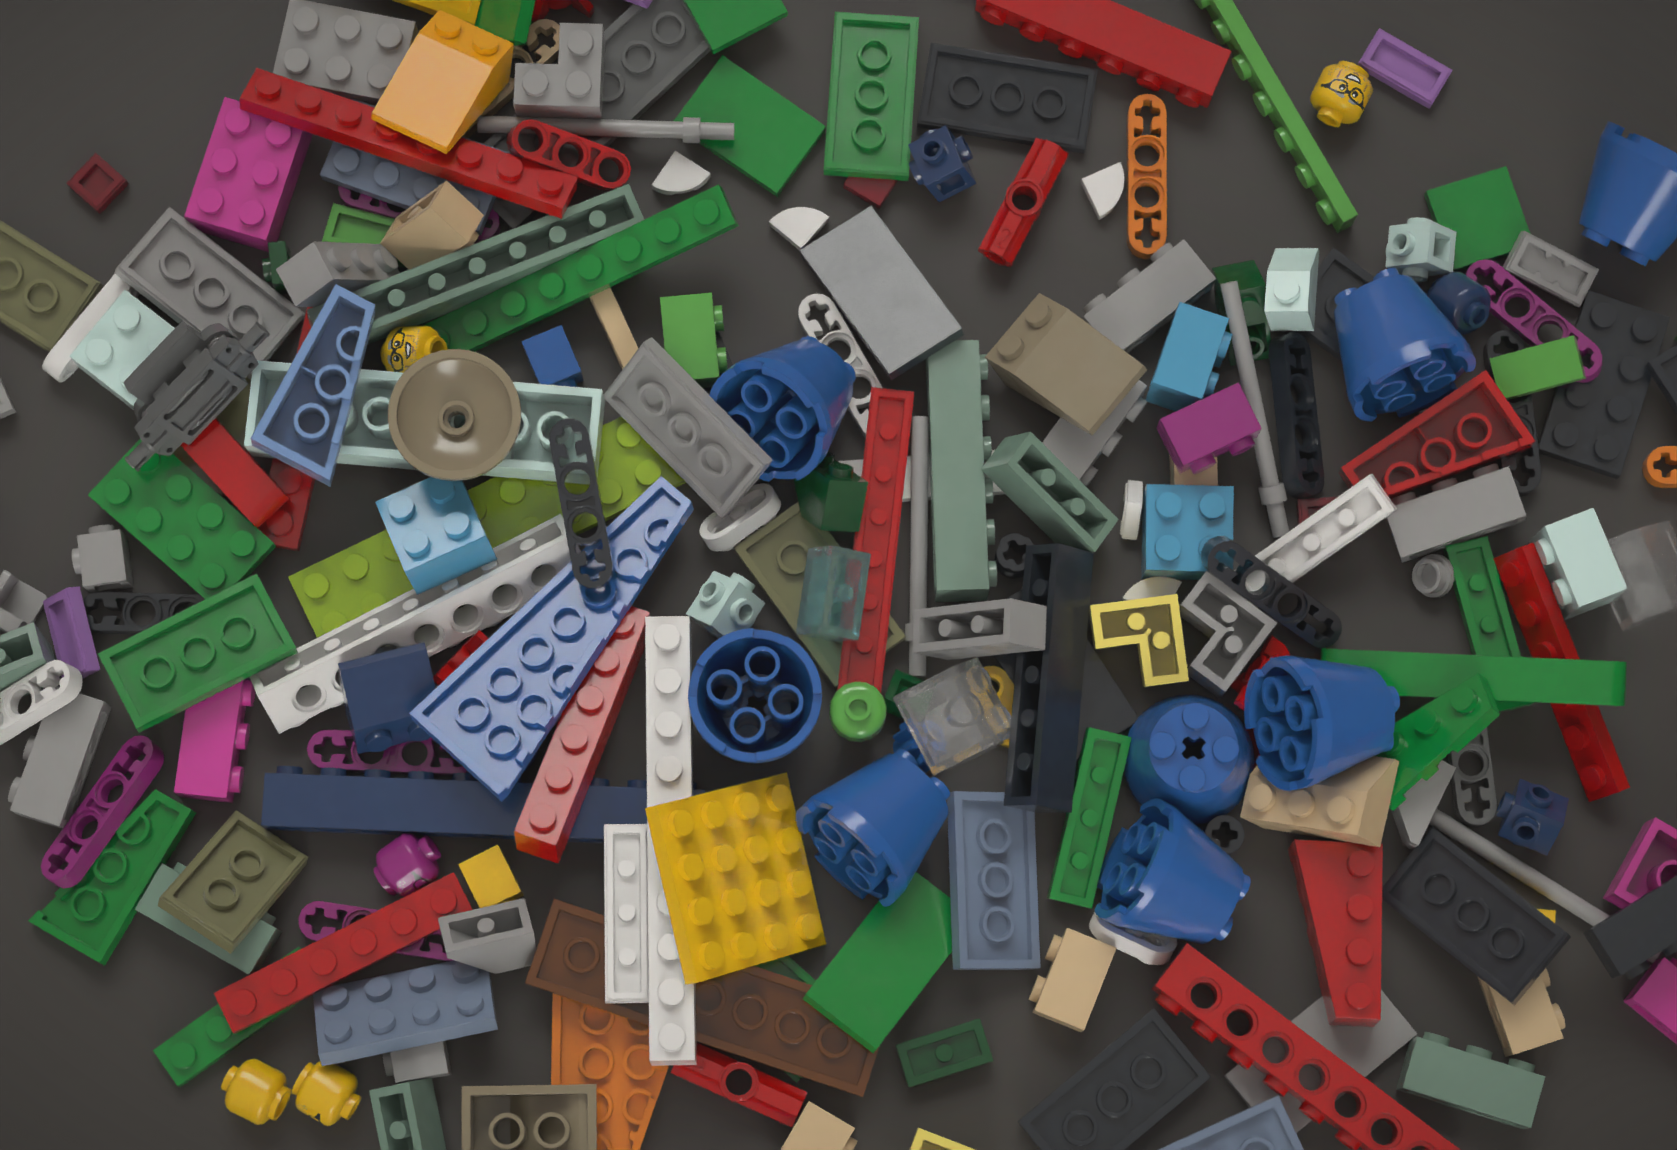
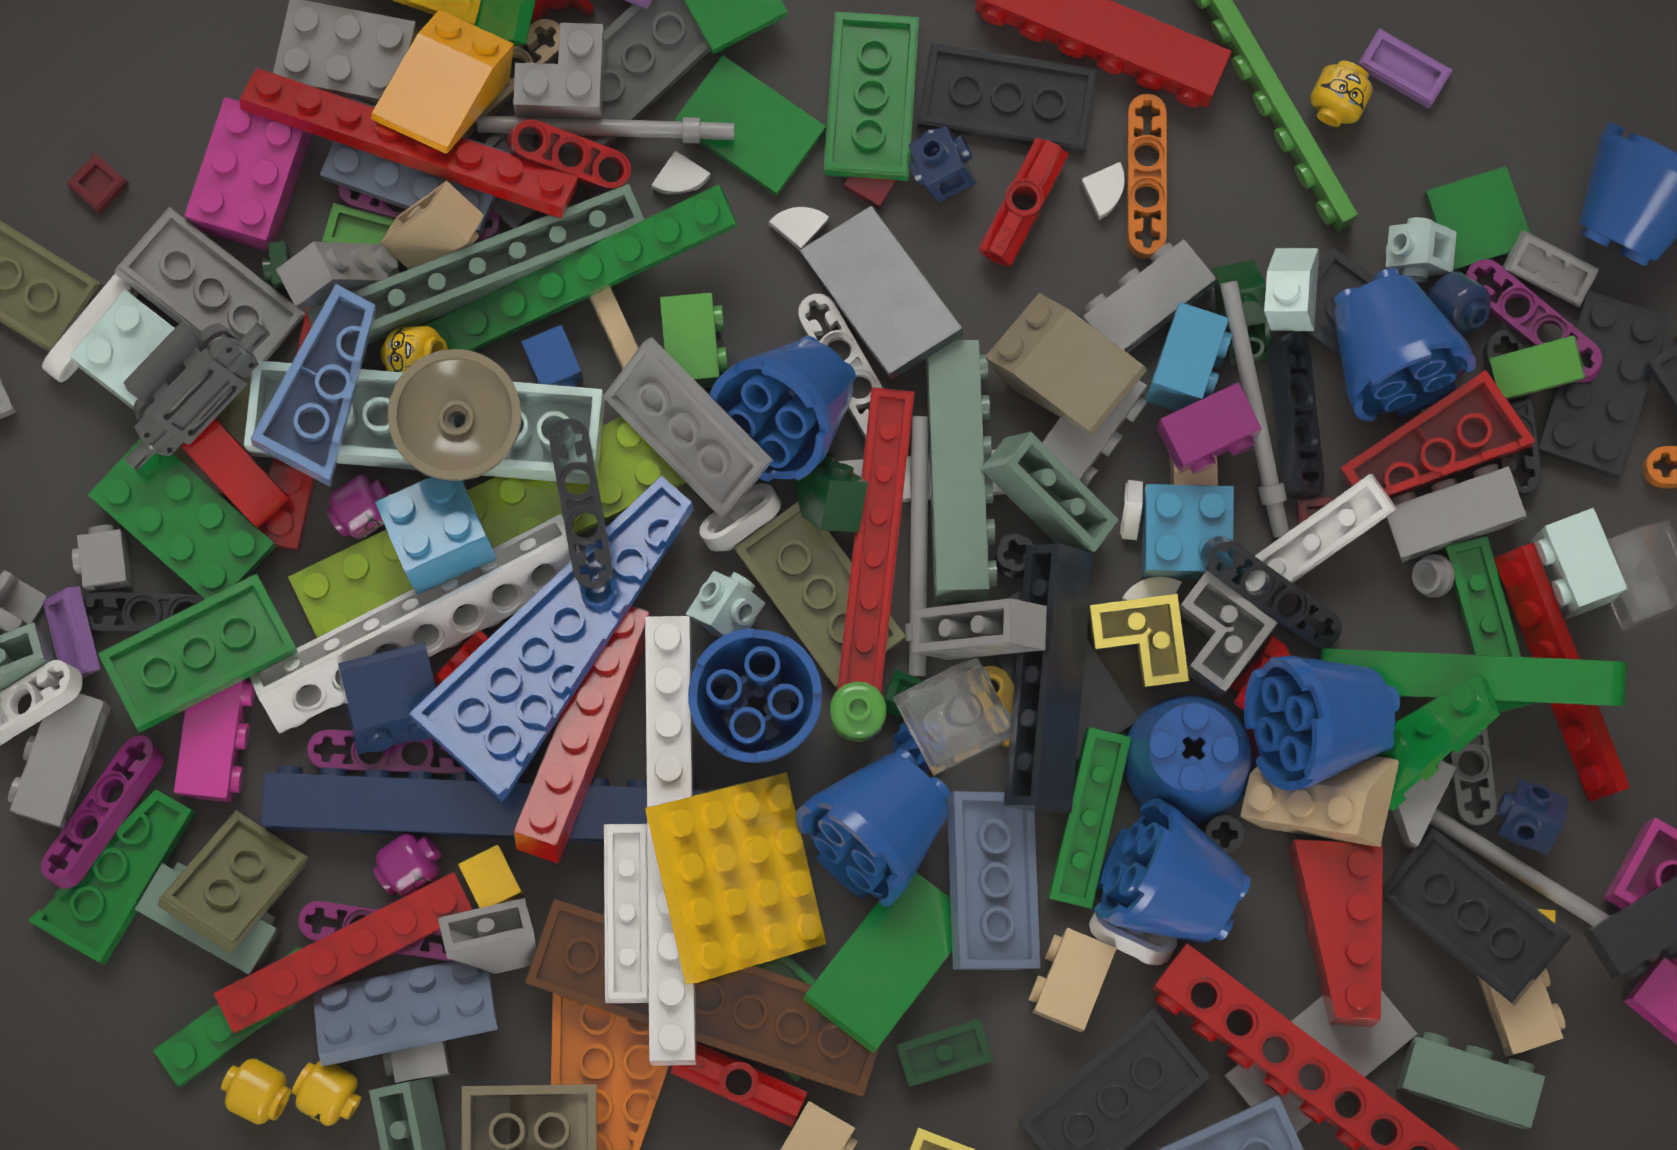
clear light blue brick [796,546,871,642] -> none
none -> magenta head [326,474,392,539]

